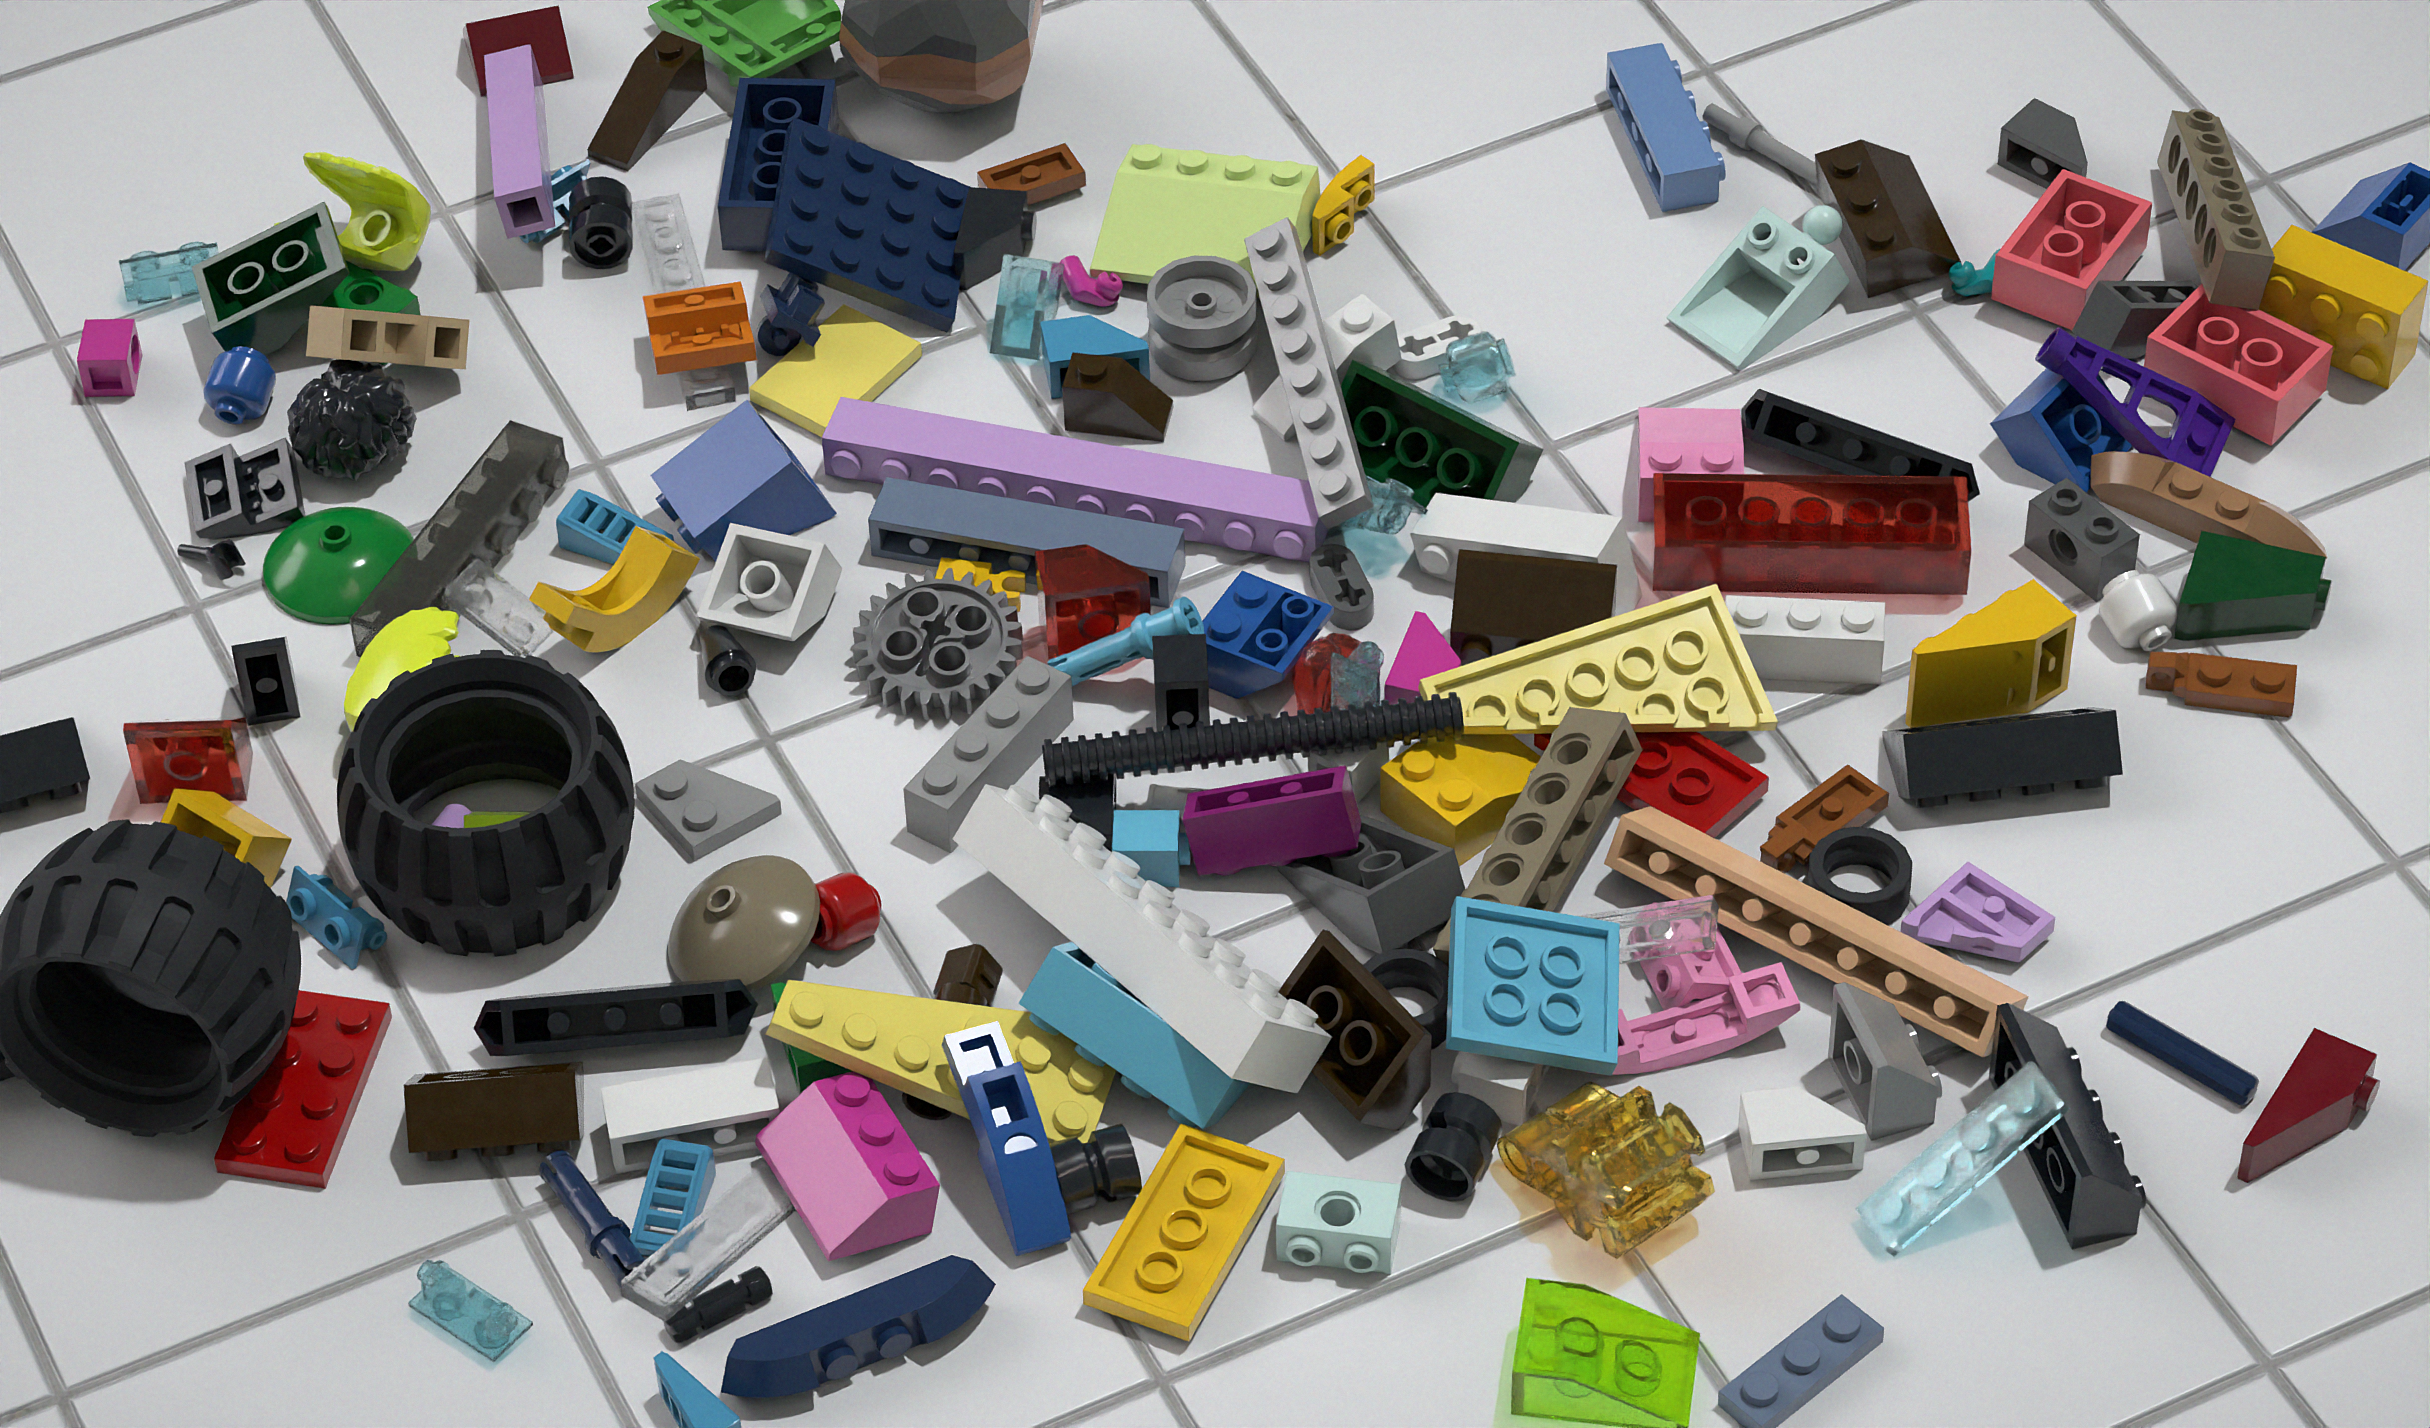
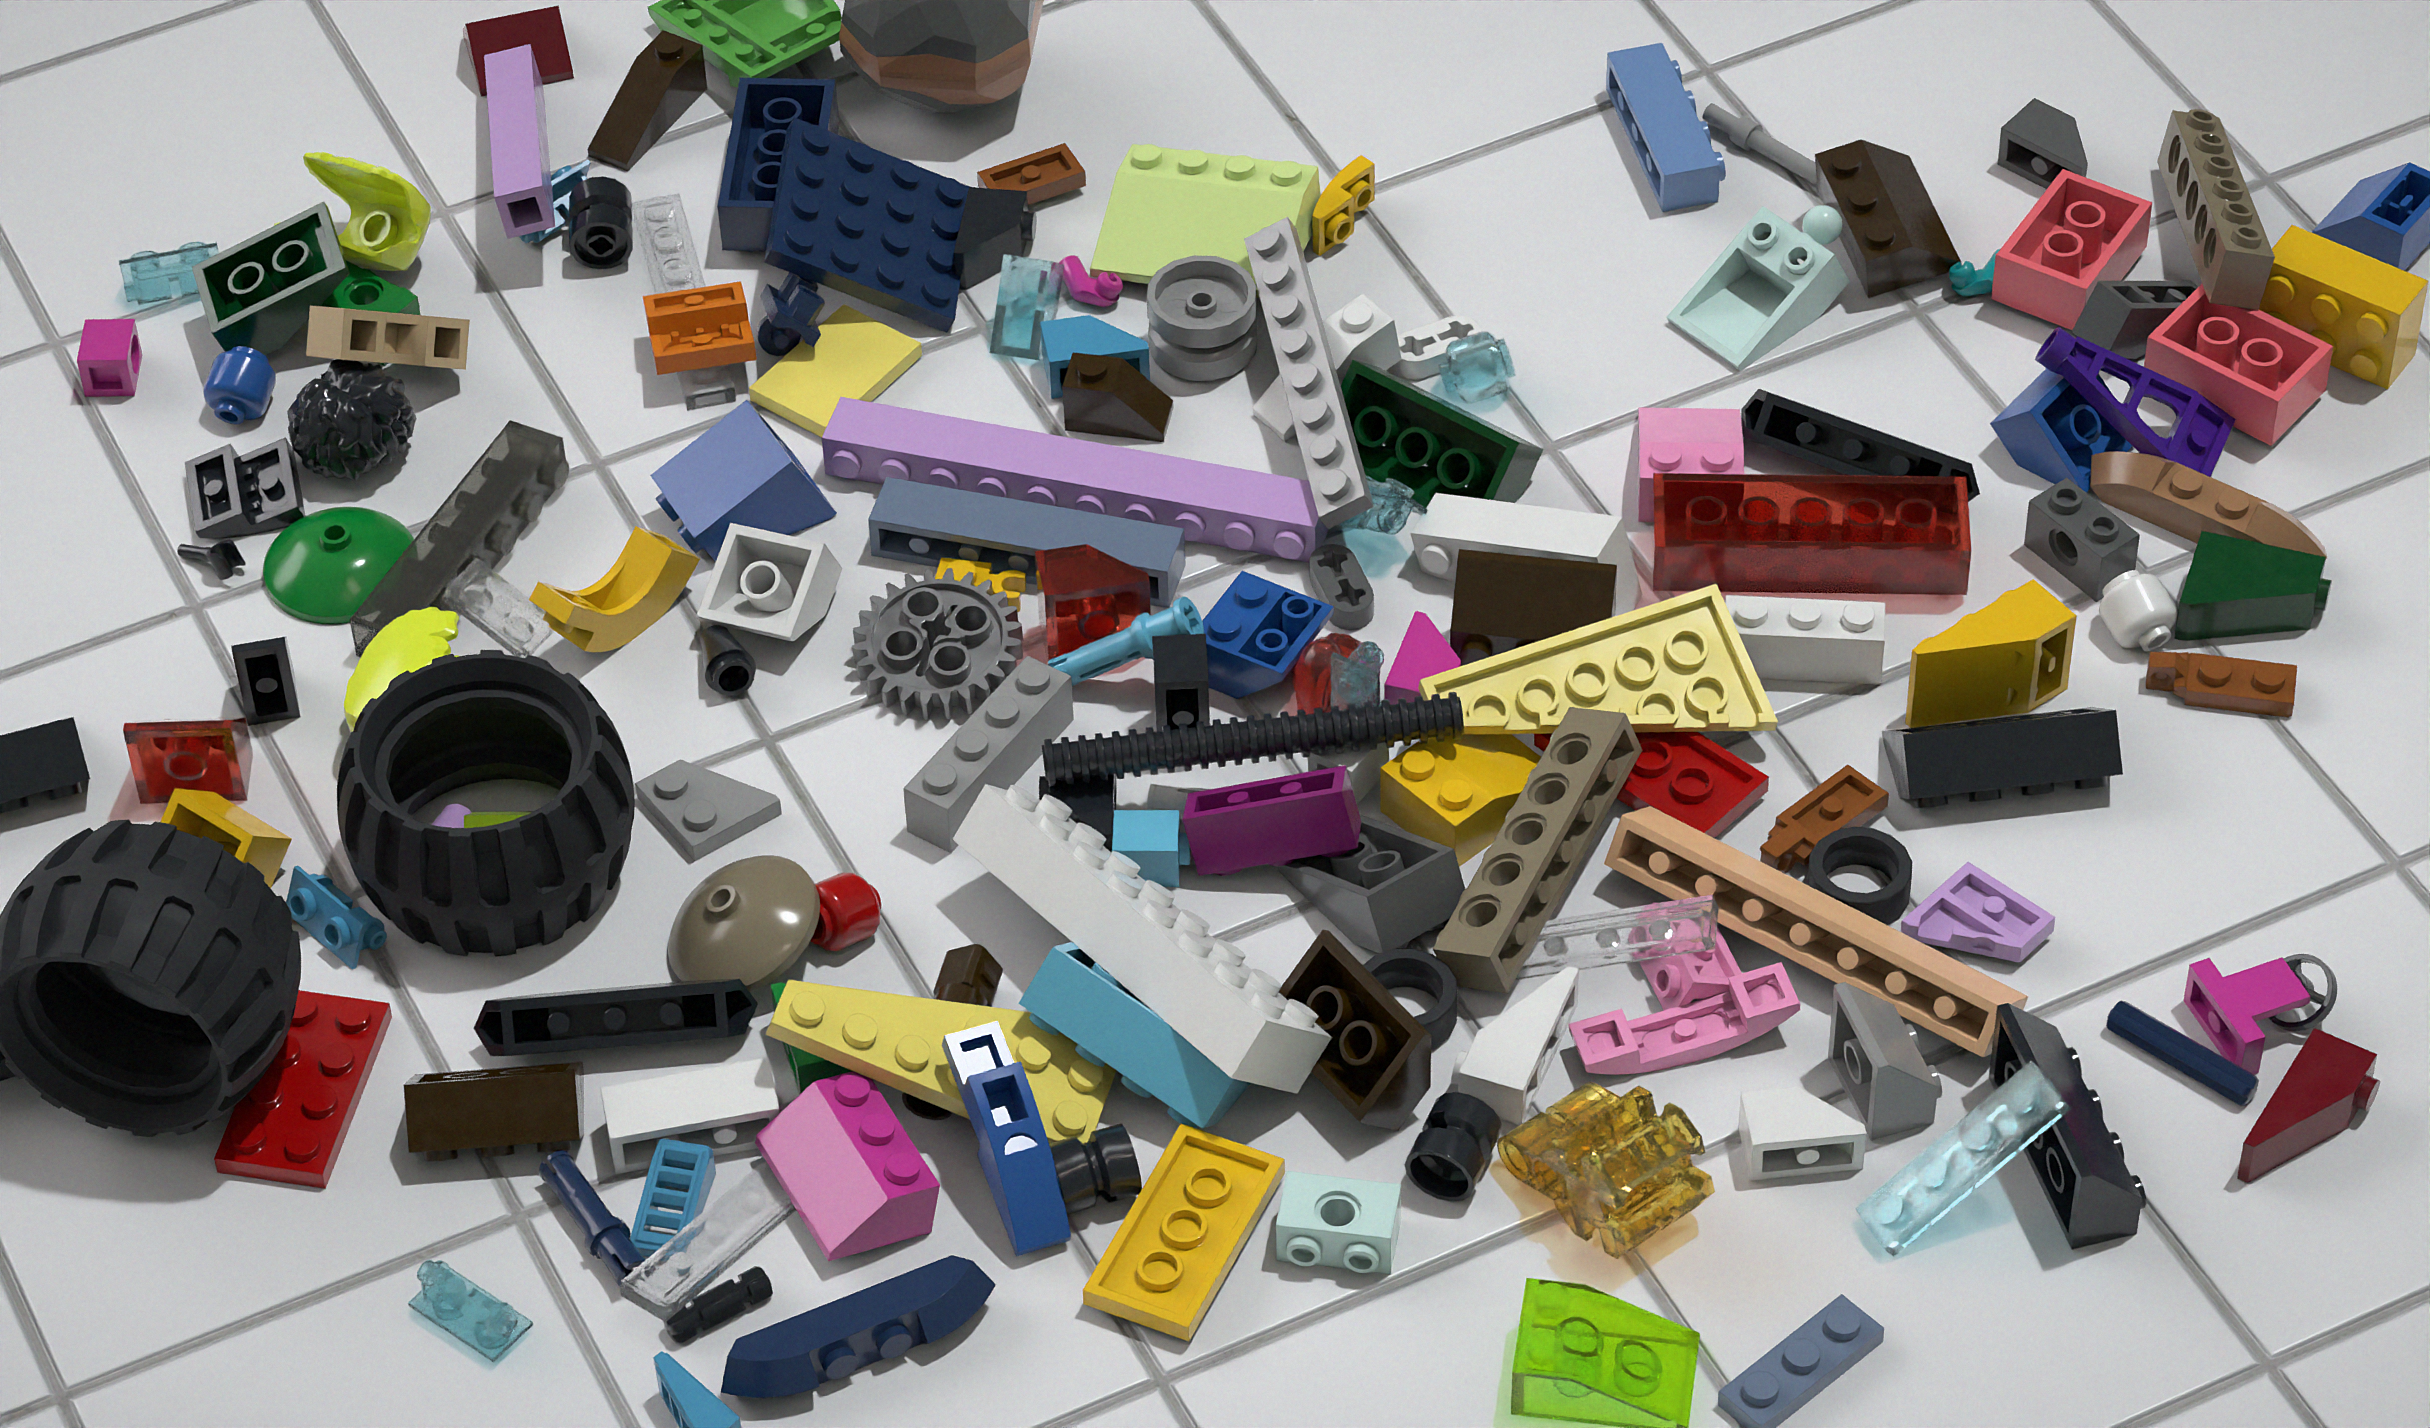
dark azure slope [556,489,674,565] -> none
medium azure plate [1446,896,1620,1076] -> none
none -> dark pink piece [2183,954,2337,1074]

